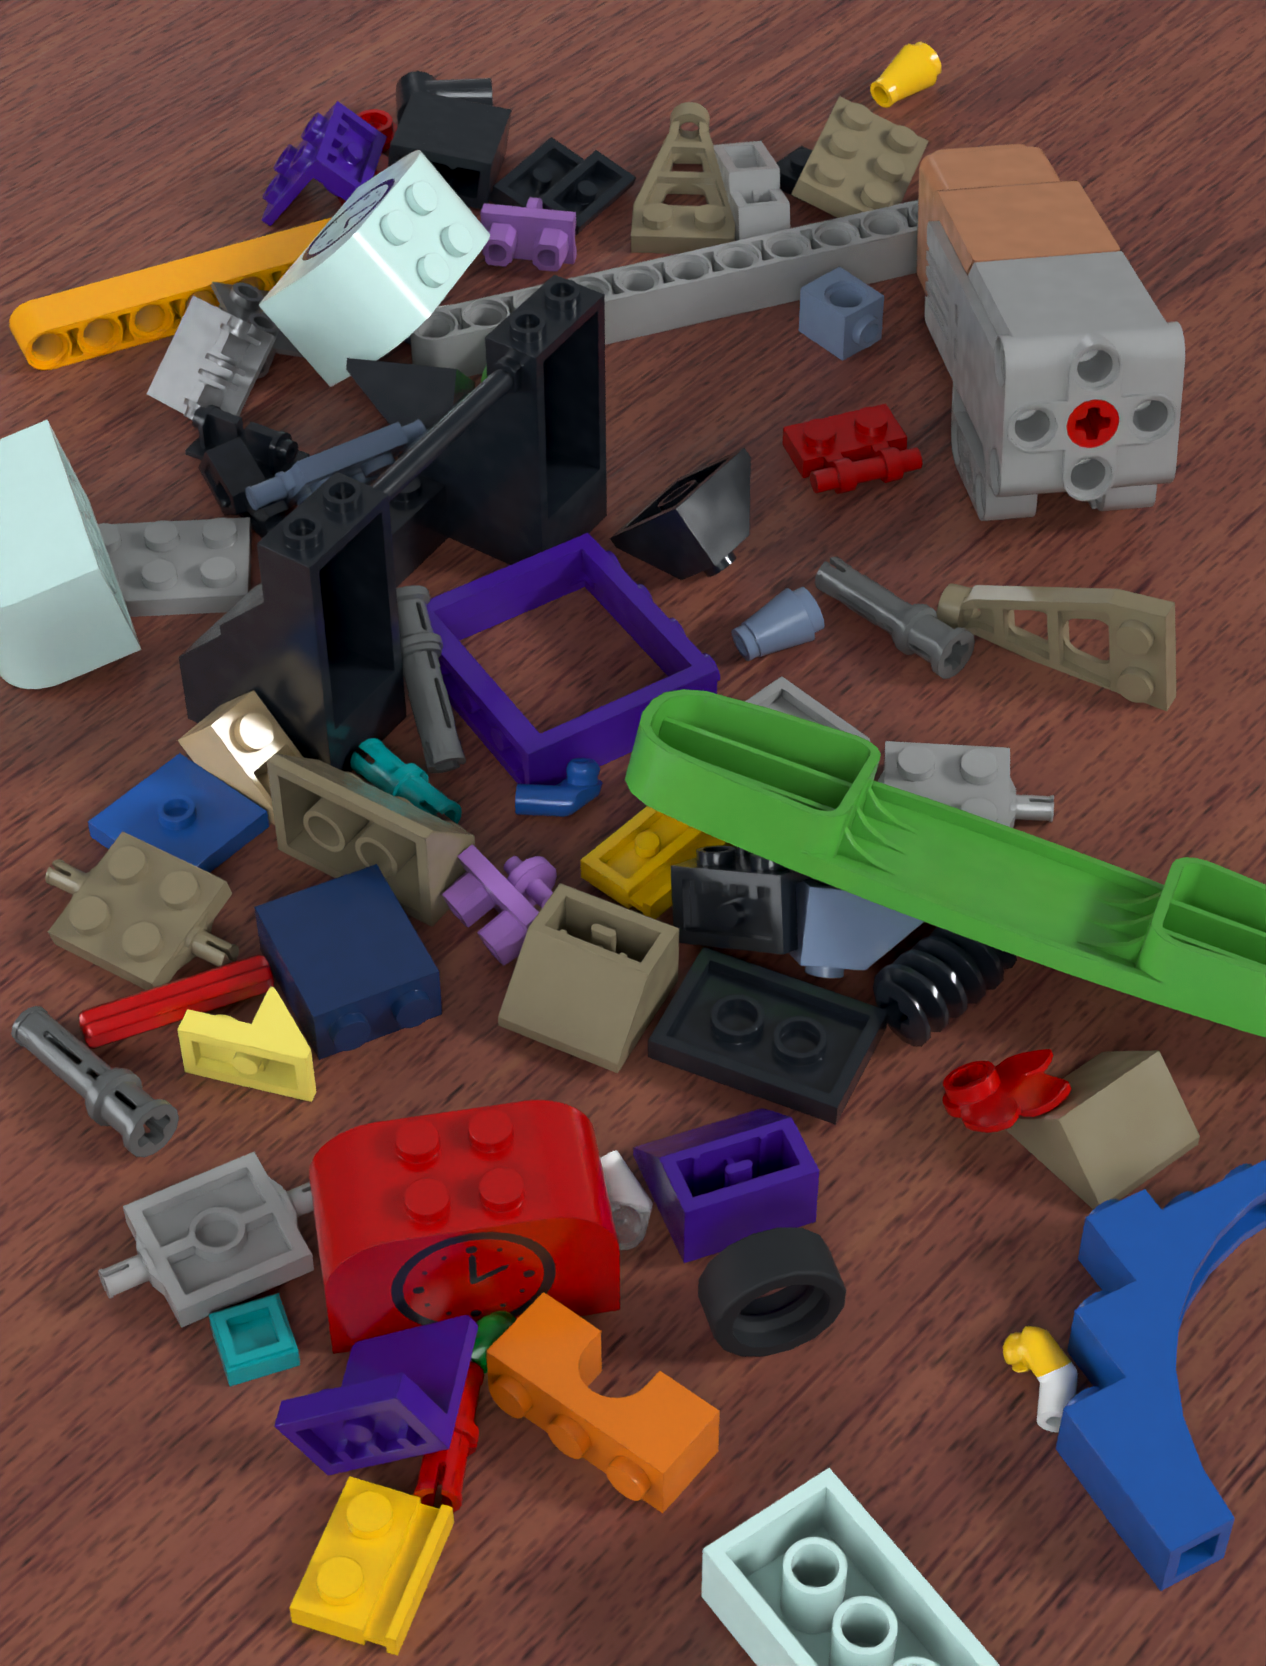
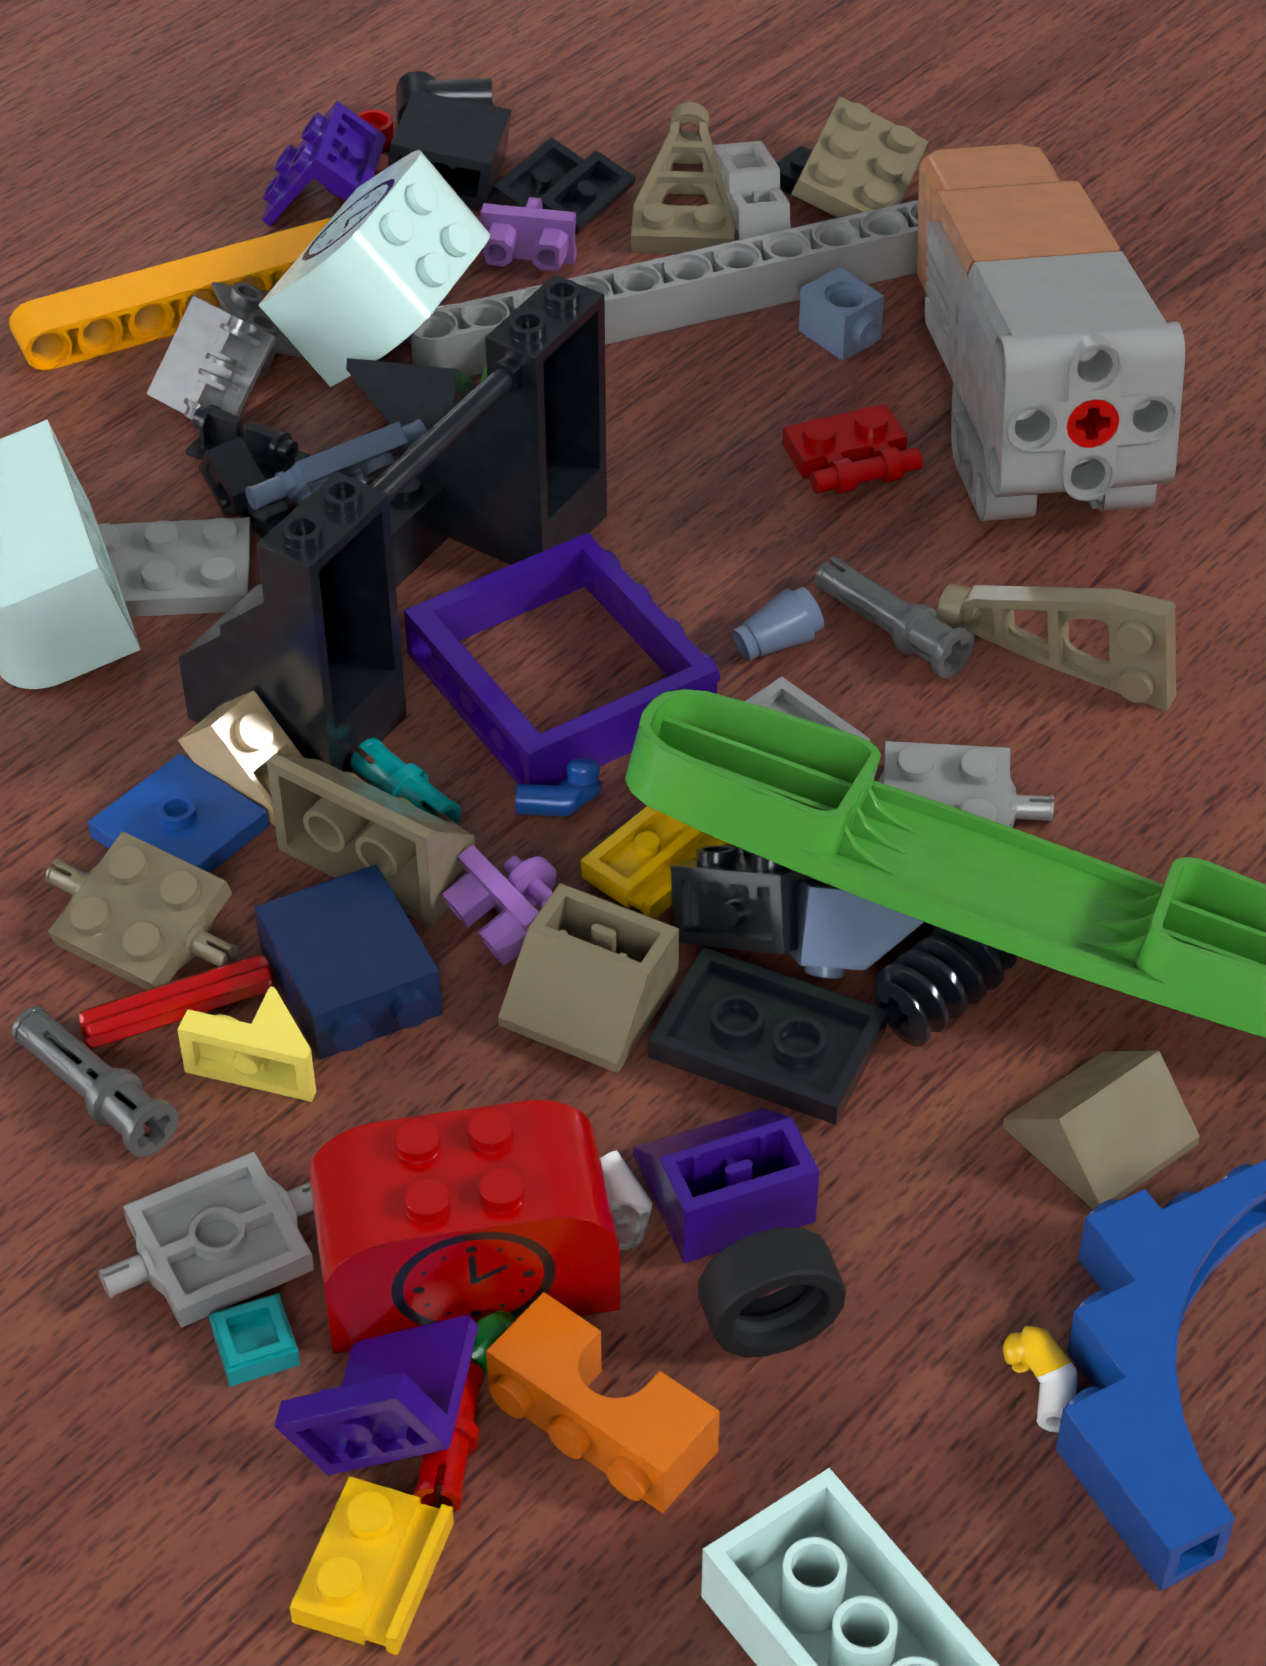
dark grey pin [396,585,466,773] -> none
black slope [610,448,751,580] -> none
yellow cone [870,42,941,108] -> none
red plate [942,1049,1072,1133] -> none

